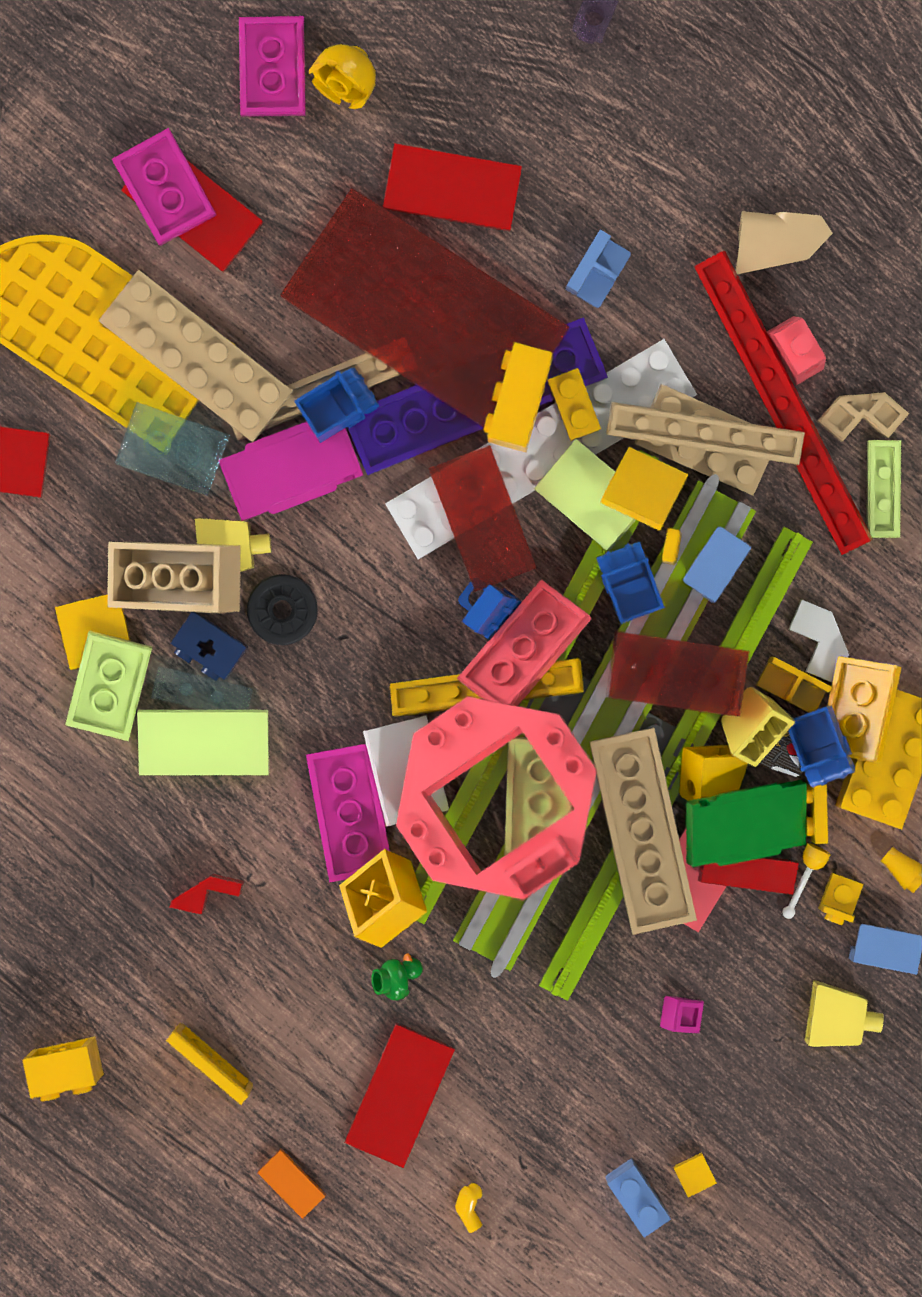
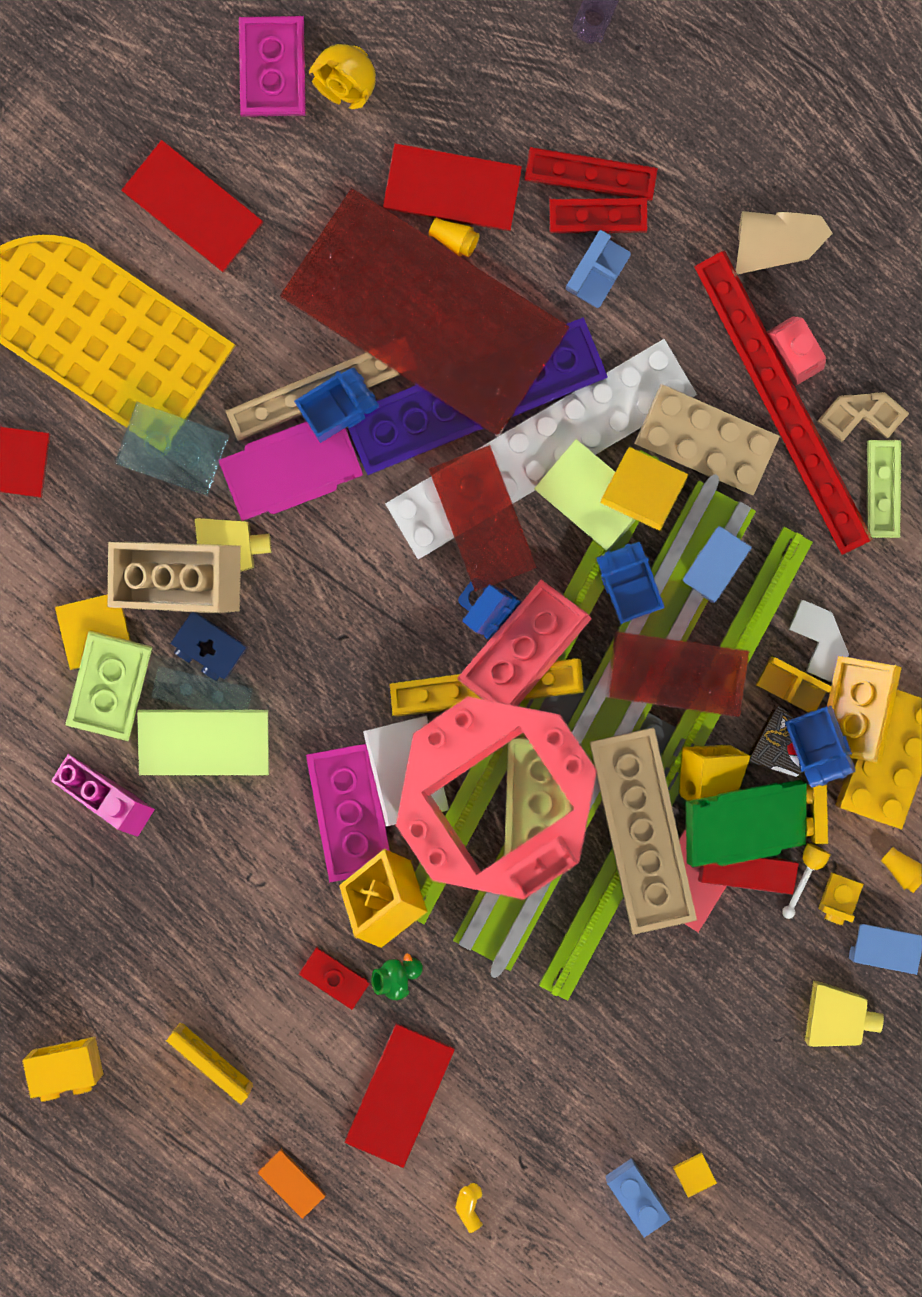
tan plate [98,269,293,442] -> none
dark pink tile [112,128,216,246] -> none
red slope [170,874,244,915] -> none
black wheel [247,574,318,645] -> none
yellow brick [483,342,553,453] -> none
yellow plate [547,368,601,441] -> none
tan tile [606,402,805,465] -> none
dark pink slope [660,996,704,1033] -> none
yellow tile [662,528,682,565] -> none
light yellow torso [721,687,795,767] -> none
none -> dark pink slope [51,754,155,837]
none -> red plate [298,947,370,1010]
none -> yellow cone [429,218,479,257]
none -> red tile [524,147,658,202]
none -> red plate [549,198,647,233]

